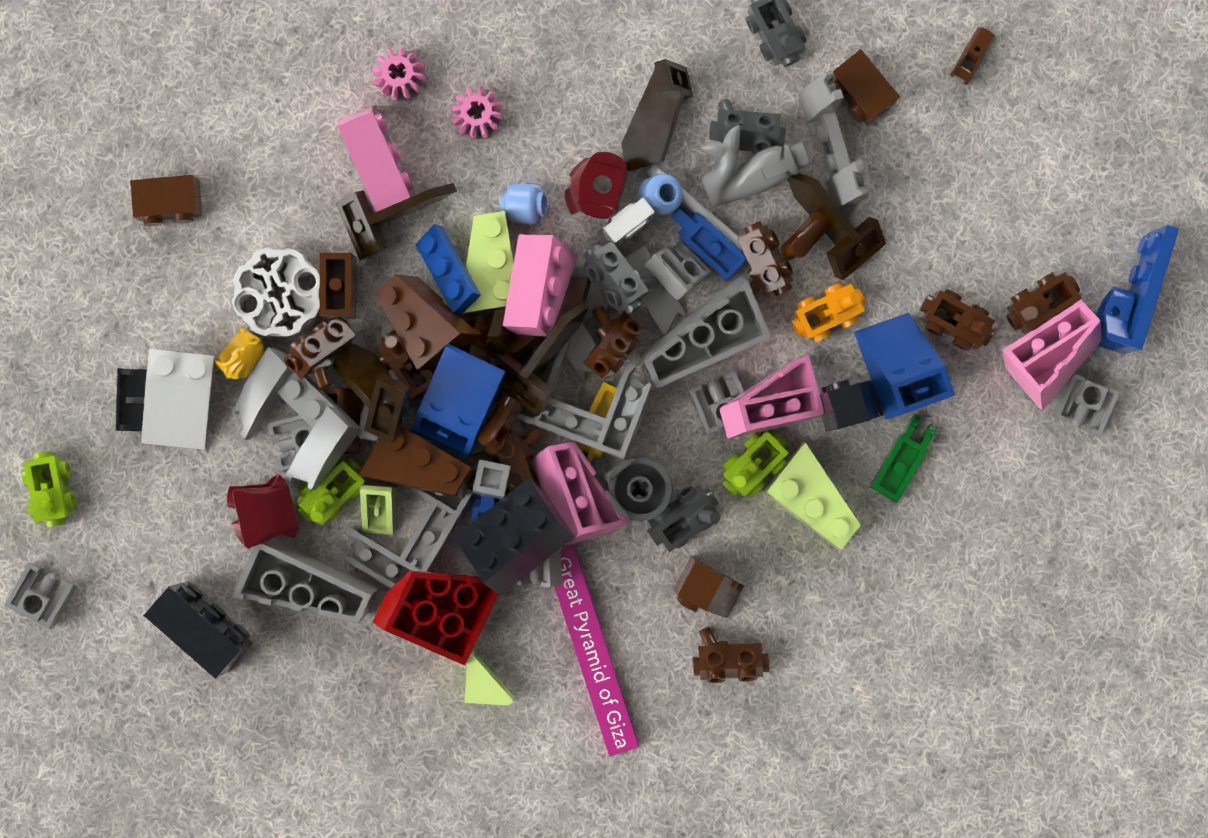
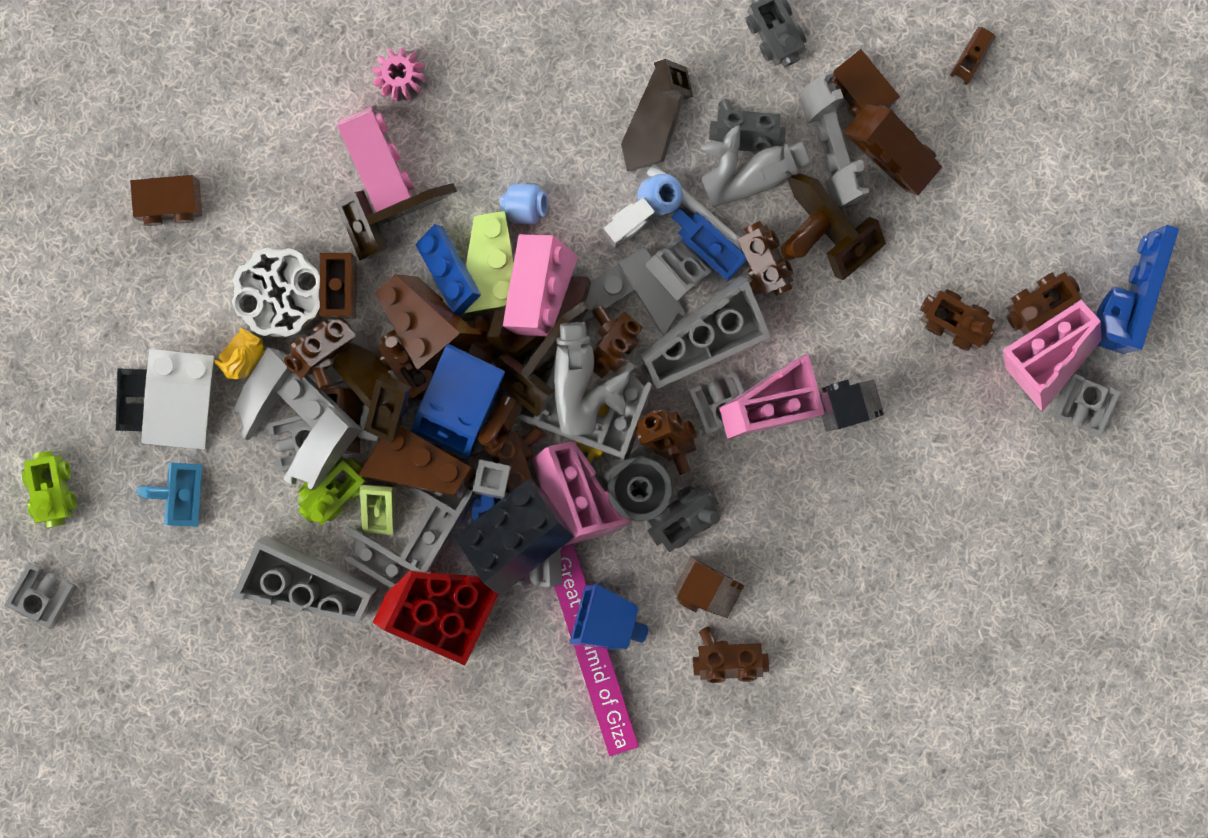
black brick [143,582,253,679] -> none
dark red piece [227,474,298,548] -> none
bright pink gear [451,86,504,140] -> none
yellowish green slope [464,651,515,705] -> none
dark red piece [565,152,628,224] -> none
dark grey brick [584,241,659,315] -> none
lime brick [721,431,789,497] -> none
yellowish green wedge [763,442,861,550] -> none
light orange brick [791,282,866,343] -> none
blue slope [854,313,955,420] -> none
green hinge [869,414,938,503] -> none
none -> dark azure plate [136,462,203,527]
none -> light grey piece [554,322,629,435]
none -> blue torso [569,584,648,650]
none -> reddish brown brick [636,410,697,475]
none -> reddish brown wedge [843,104,942,196]

